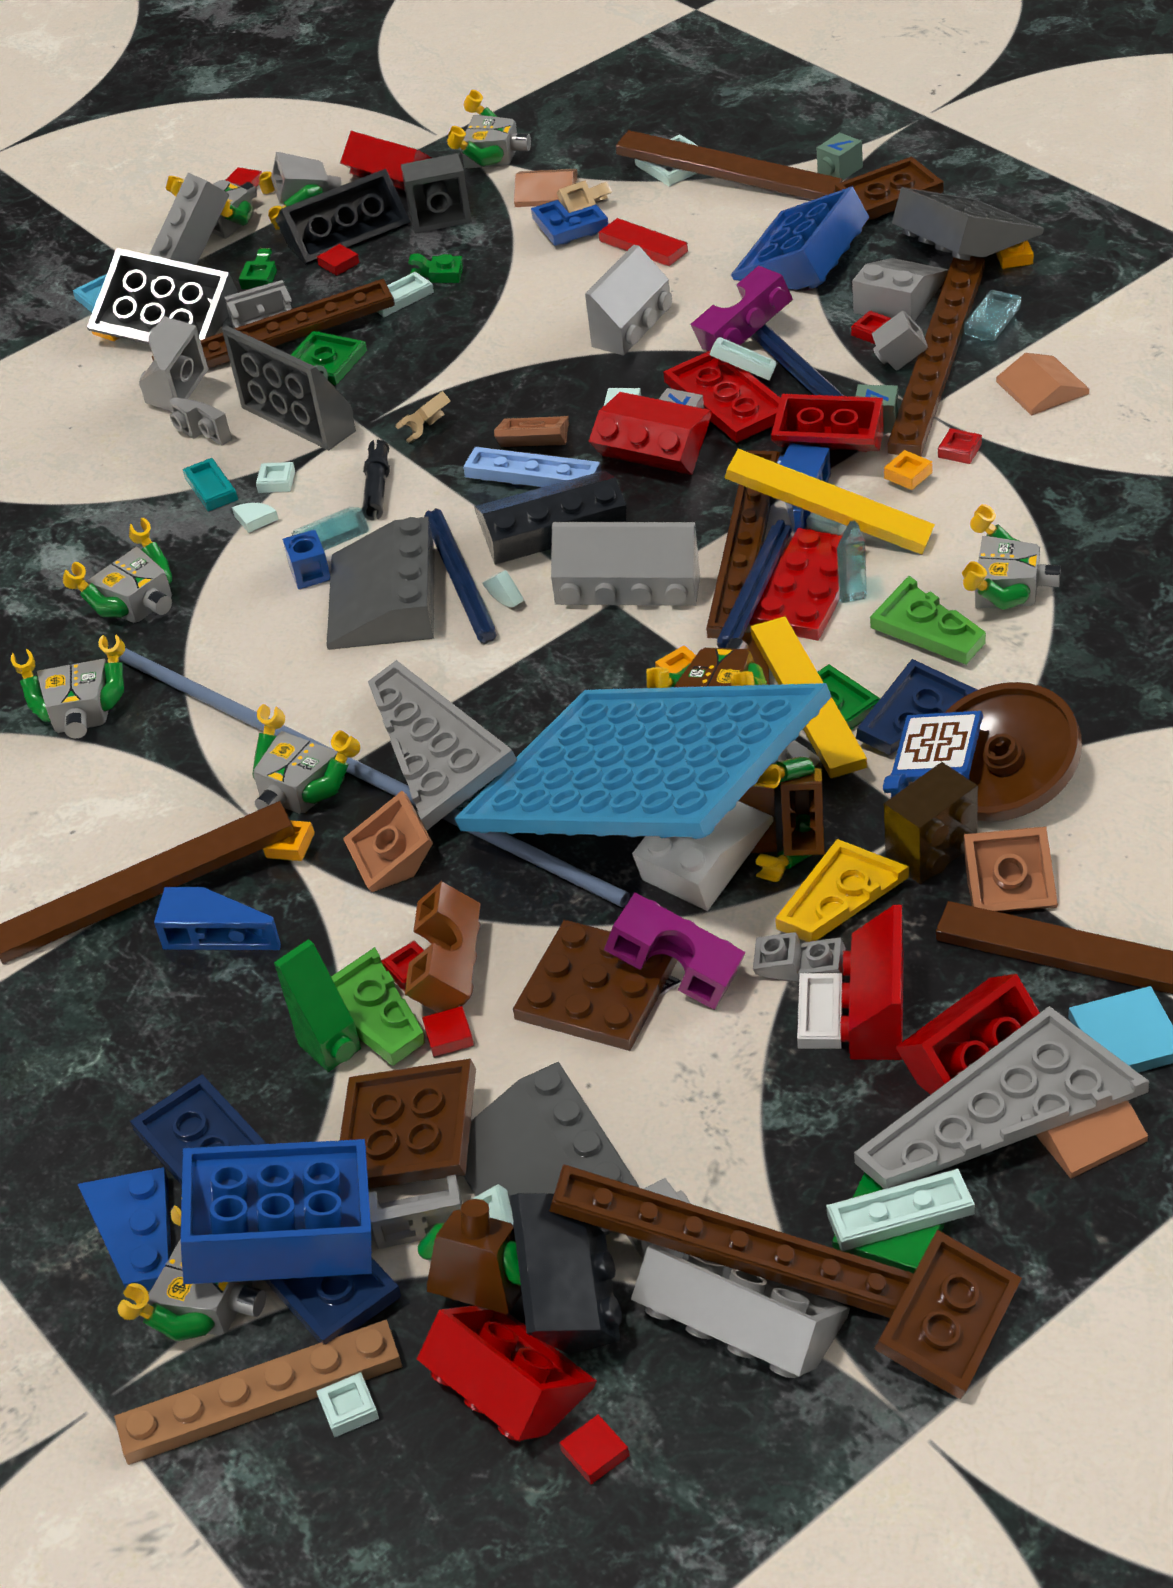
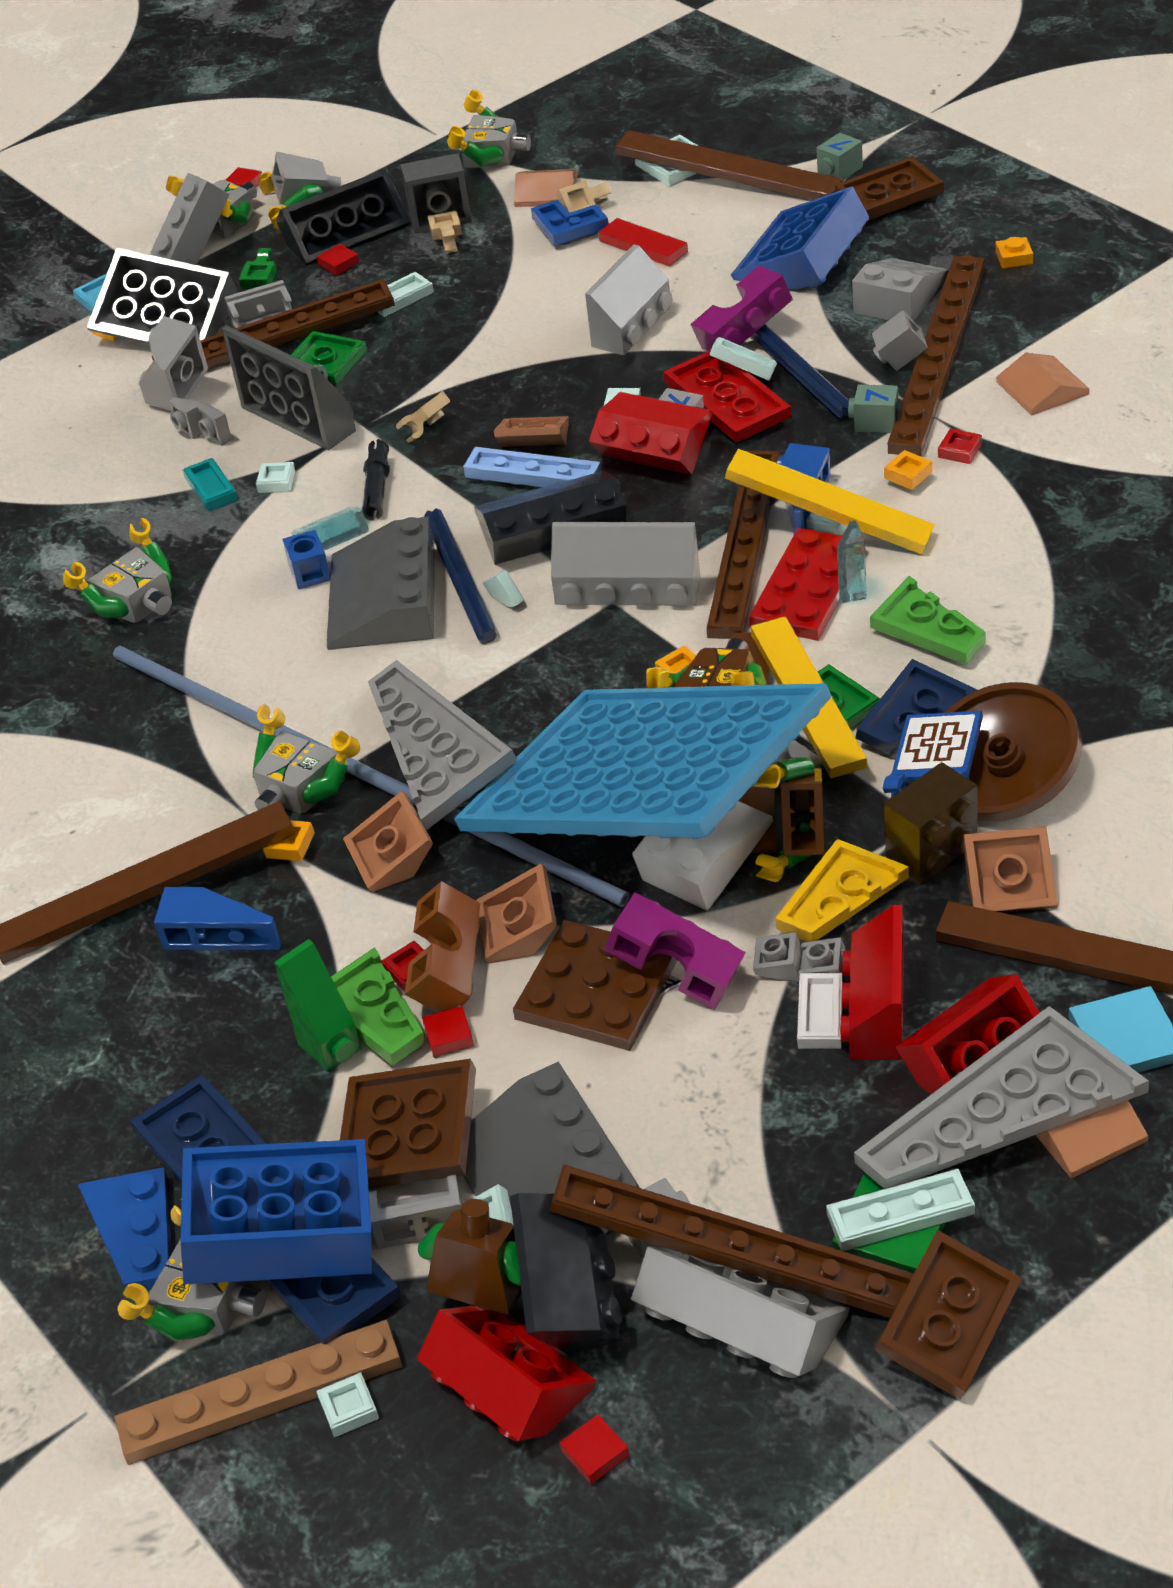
torso [11,634,125,739] -> none
light aqua tile [232,503,278,533] -> none
red slope [340,131,432,191] -> none
green plate [408,254,463,283] -> none
dark blue axle [717,520,792,648] -> none
red slope [771,394,884,452] -> none
red tile [851,311,891,344] -> none
dark grey slope [892,187,1044,260] -> none
torso [962,504,1061,610] -> none
clear light blue plate [964,290,1021,341] -> none
none -> tan plate [427,210,462,254]
none -> nougat slope [476,863,557,963]

